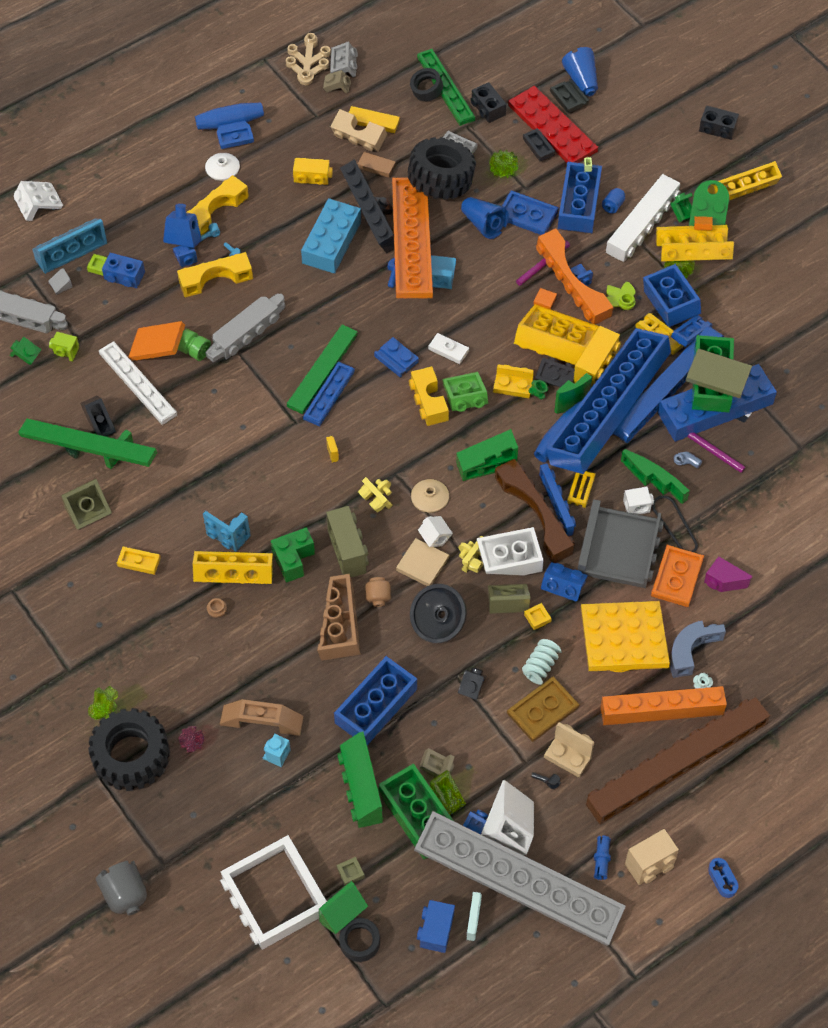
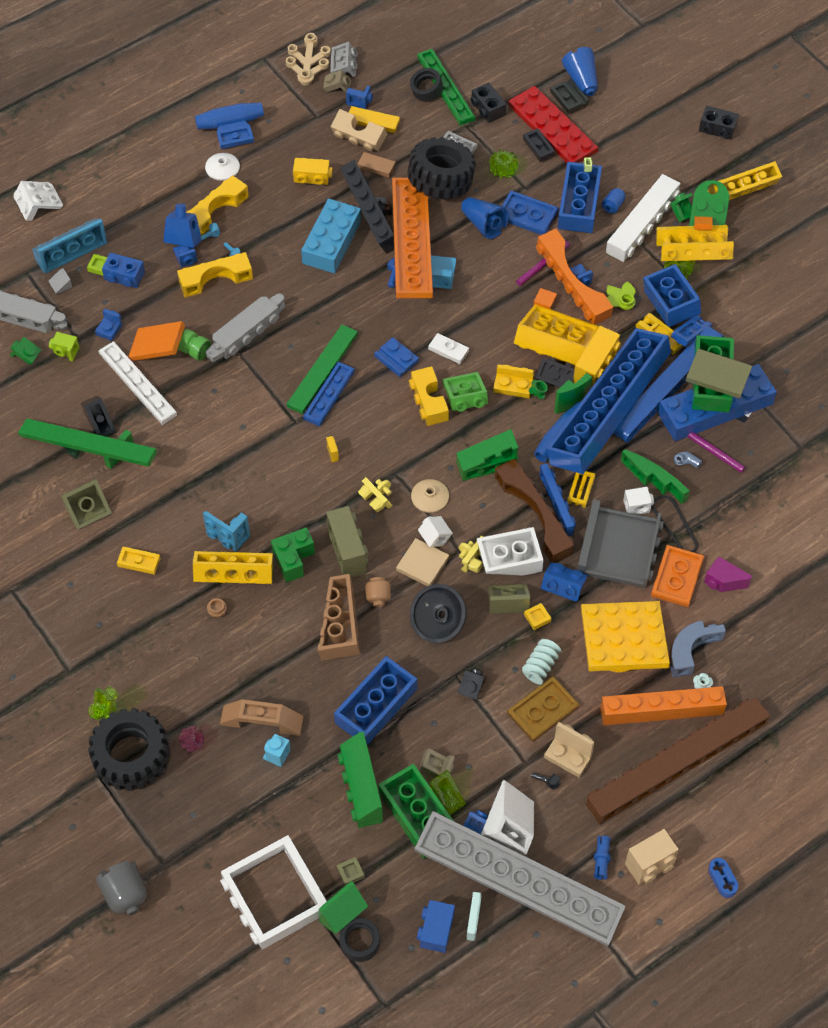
none -> blue bracket [95,309,122,341]
none -> blue bracket [346,86,373,109]

